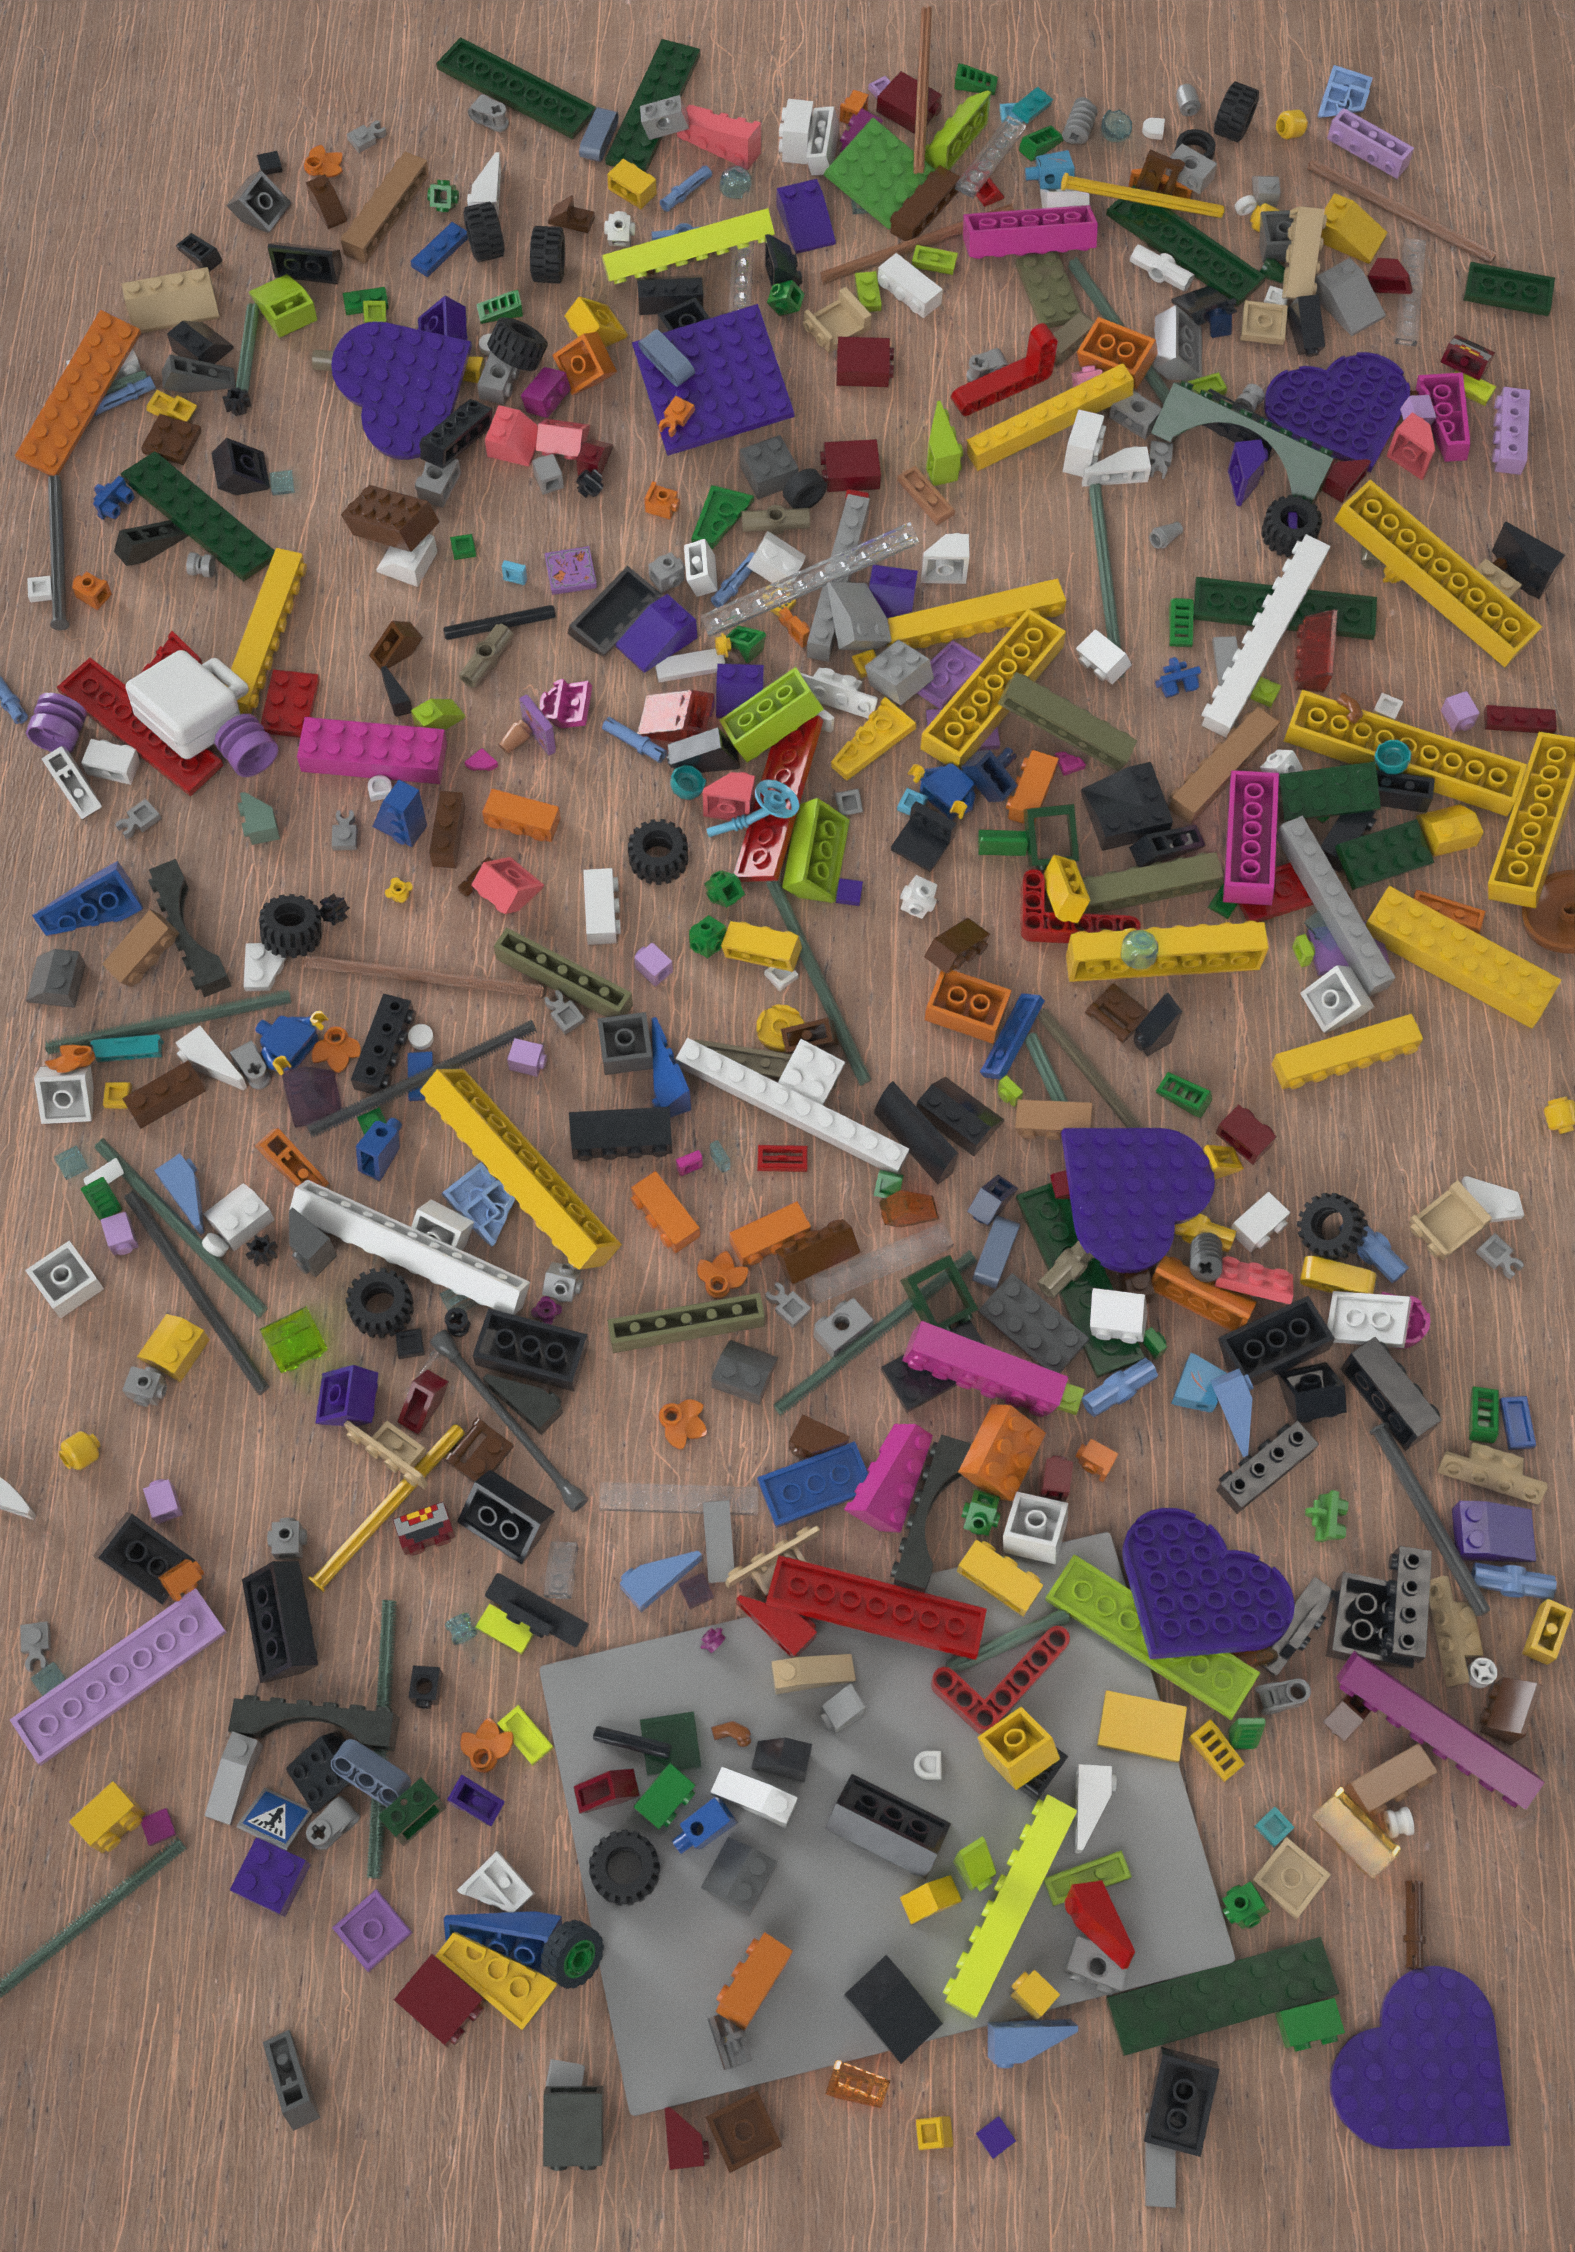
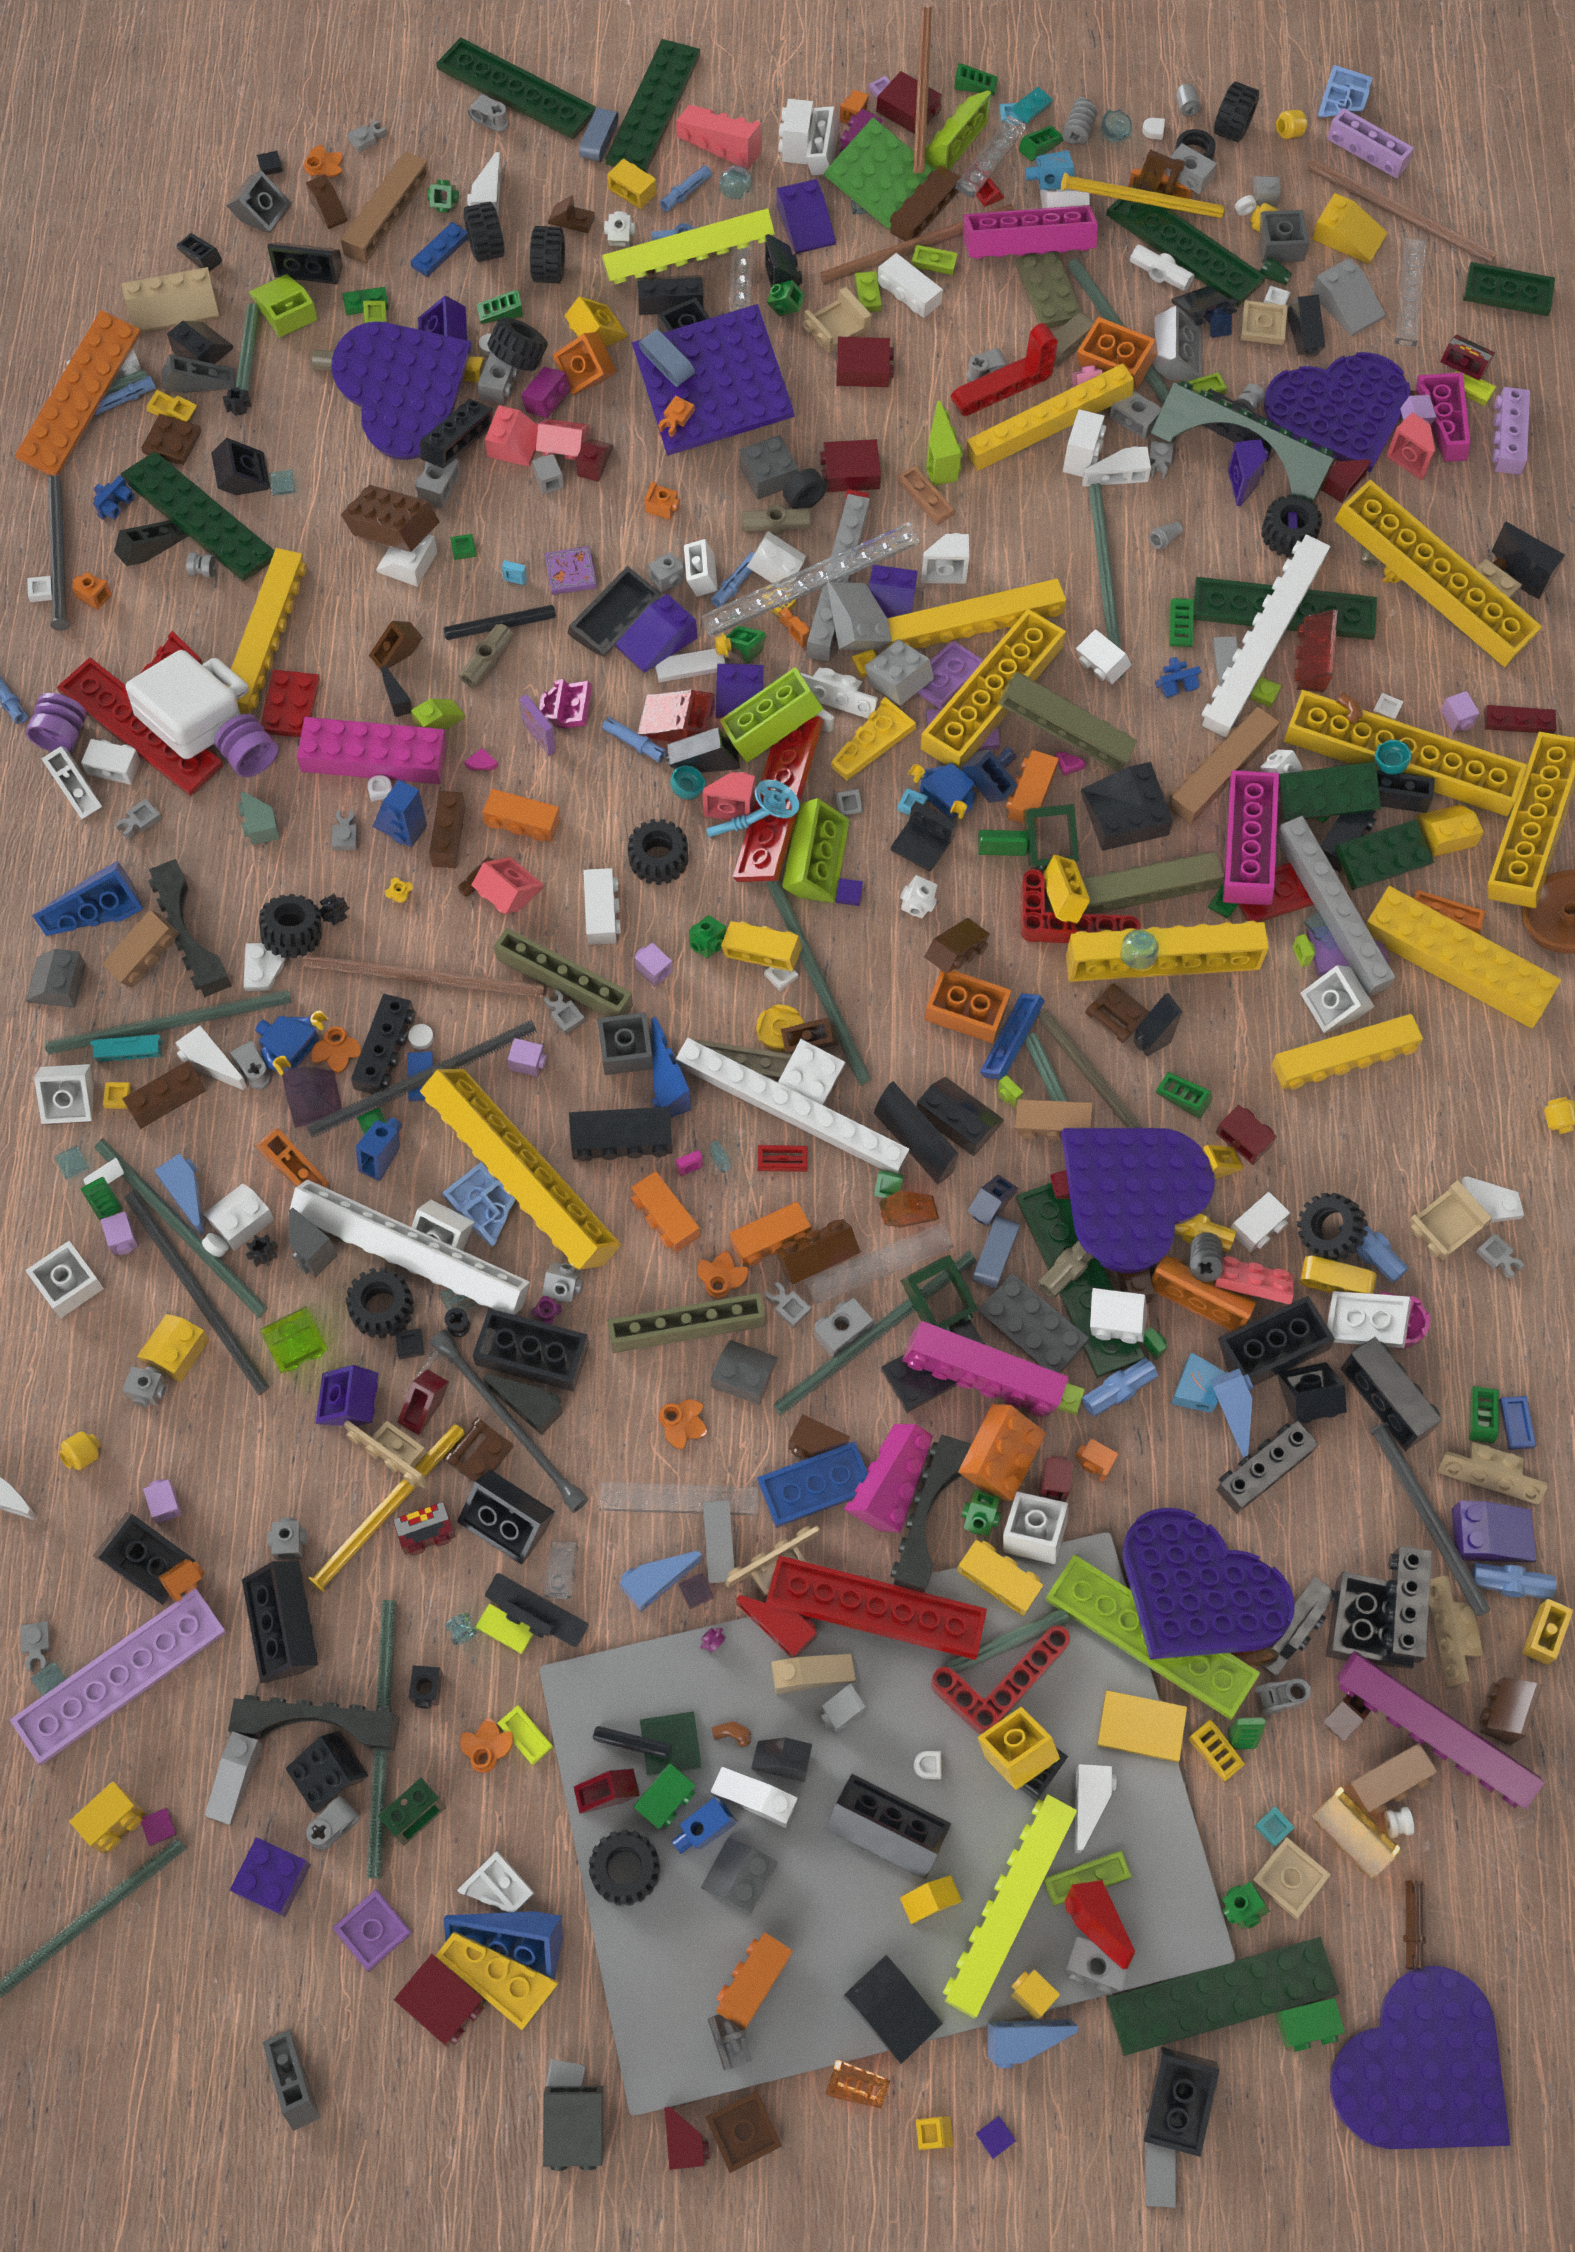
orange plate [45,1045,96,1073] -> none
piece [237,1787,313,1850] -> none
sand blue beam [330,1739,411,1807] -> none
dark purple slope [447,1775,505,1826] -> none
nougat cone [498,719,532,754] -> none
black wheel [541,1920,604,1989] -> none
black gear [576,469,604,498] -> none
light grey brick [640,95,689,140] -> none
green wing [691,485,754,549] -> none
green brick [704,870,746,908] -> none
lime slope [953,1836,996,1892] -> none
black slope [1129,825,1205,868] -> none
tan wedge [1282,206,1327,300] -> none
bright green hips [1305,1490,1349,1542] -> none
dark red slope [1367,258,1413,294] -> none
white wheel [1467,1658,1497,1689] -> none

